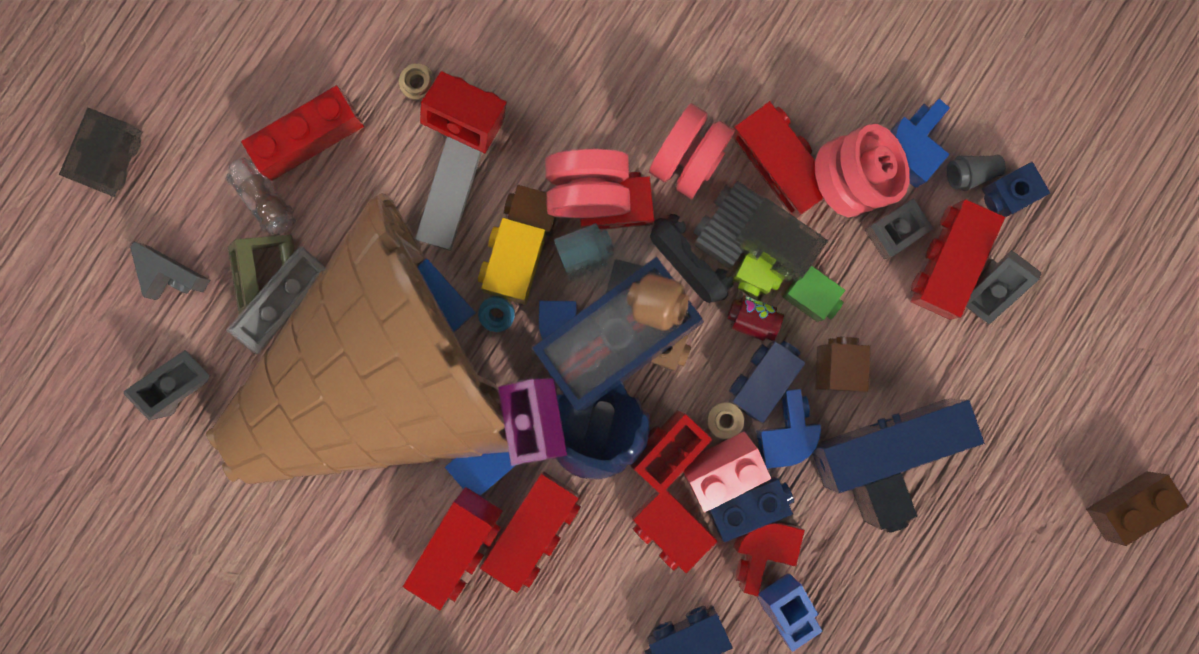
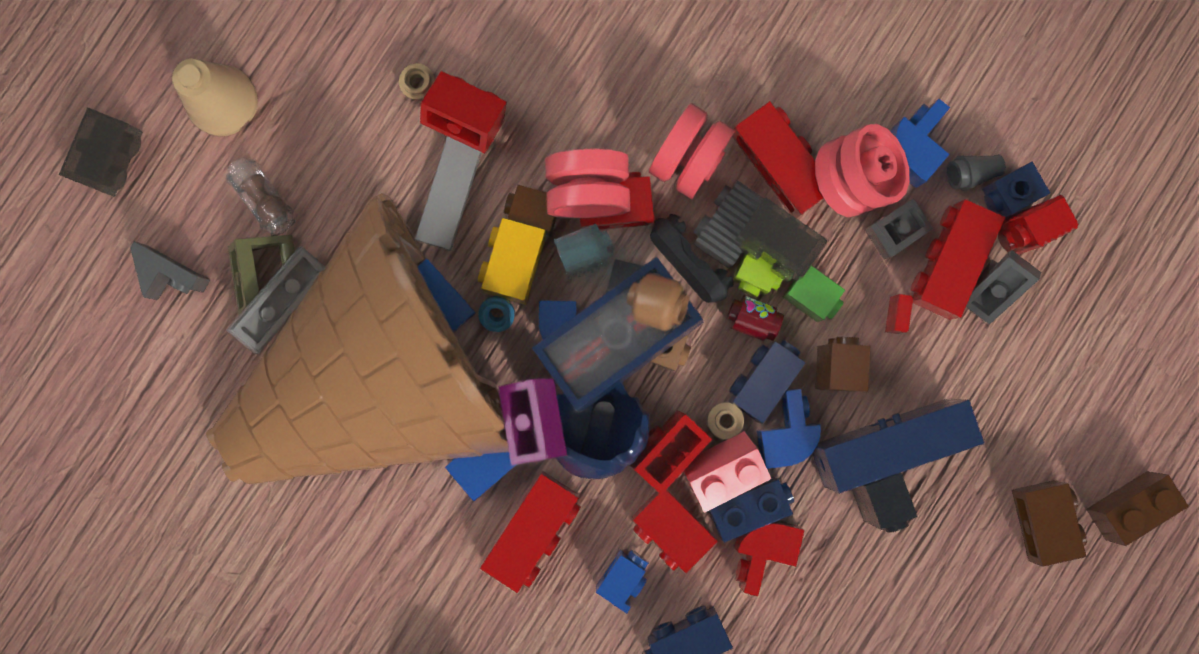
dark grey slope [123,350,210,421] -> none
red brick [241,85,364,181] -> none
red brick [402,487,503,611] -> none
blue brick [757,573,823,652] -> none
none -> tan cone [172,59,258,136]
none -> blue brick [596,550,649,614]
none -> red tile [885,294,913,334]
none -> red brick [997,195,1079,255]
none -> reddish brown brick [1012,480,1087,567]

